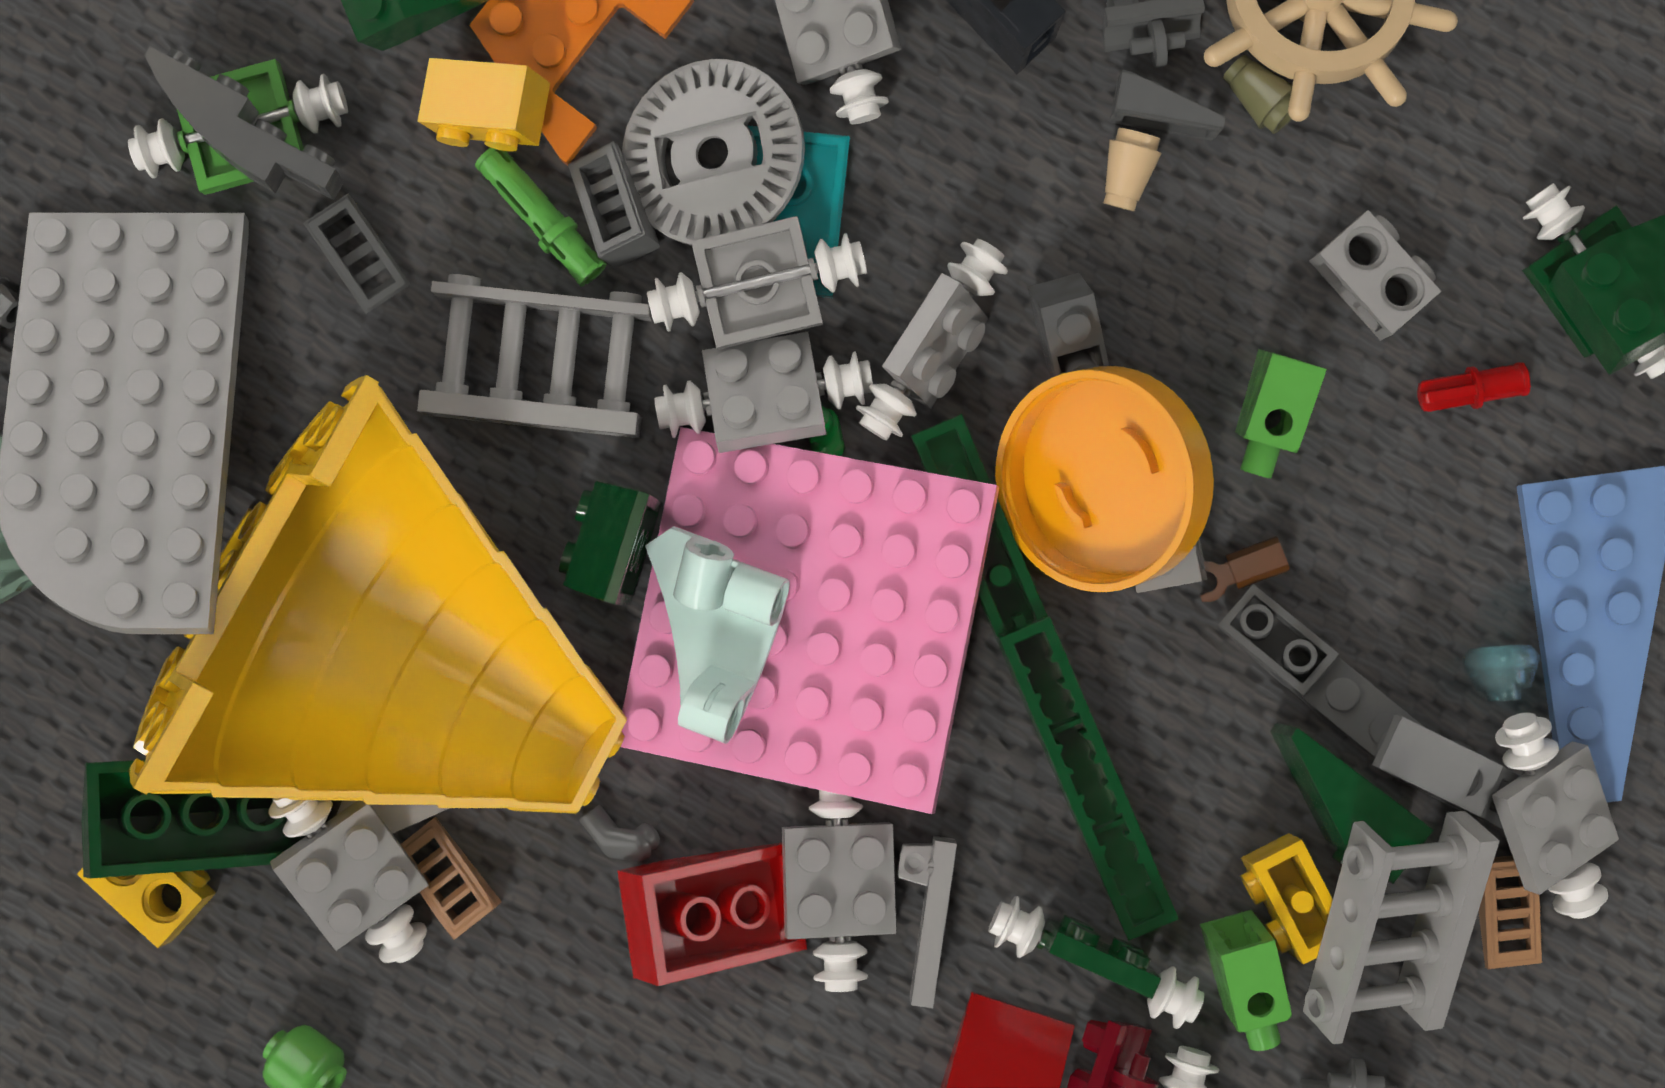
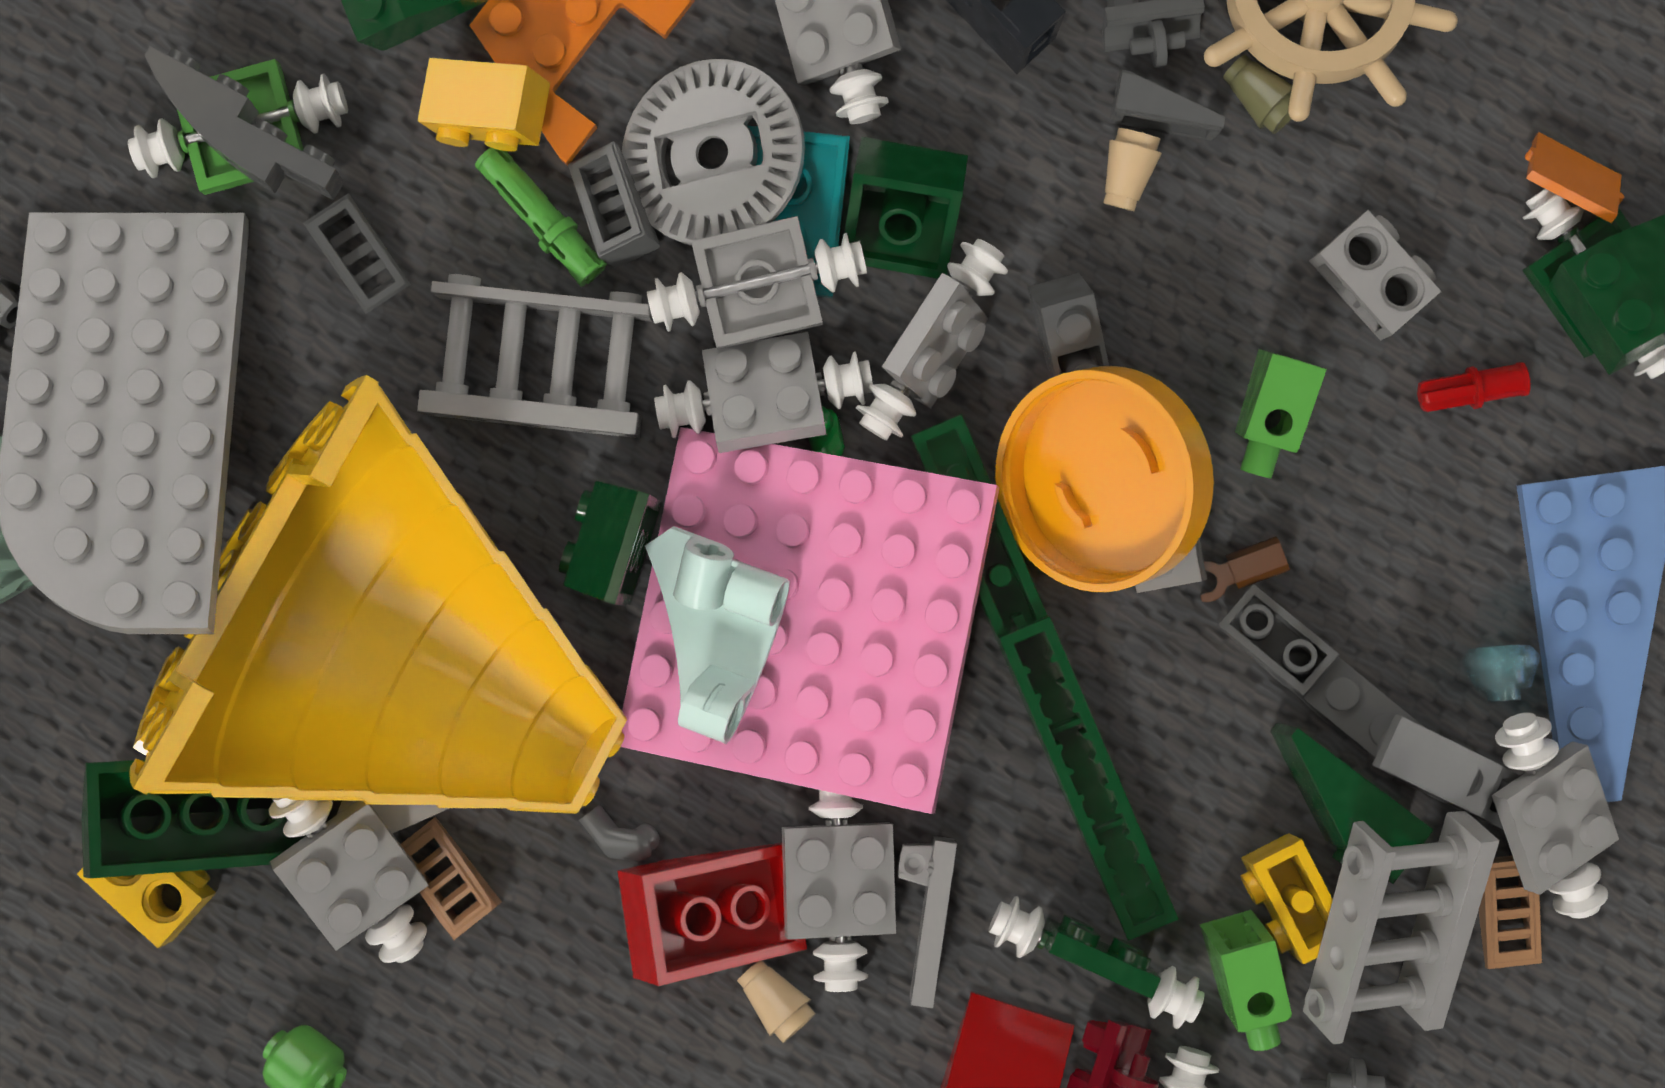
none -> tan cone [737,960,816,1043]
none -> dark green slope [845,137,968,279]
none -> orange piece [1524,132,1625,223]

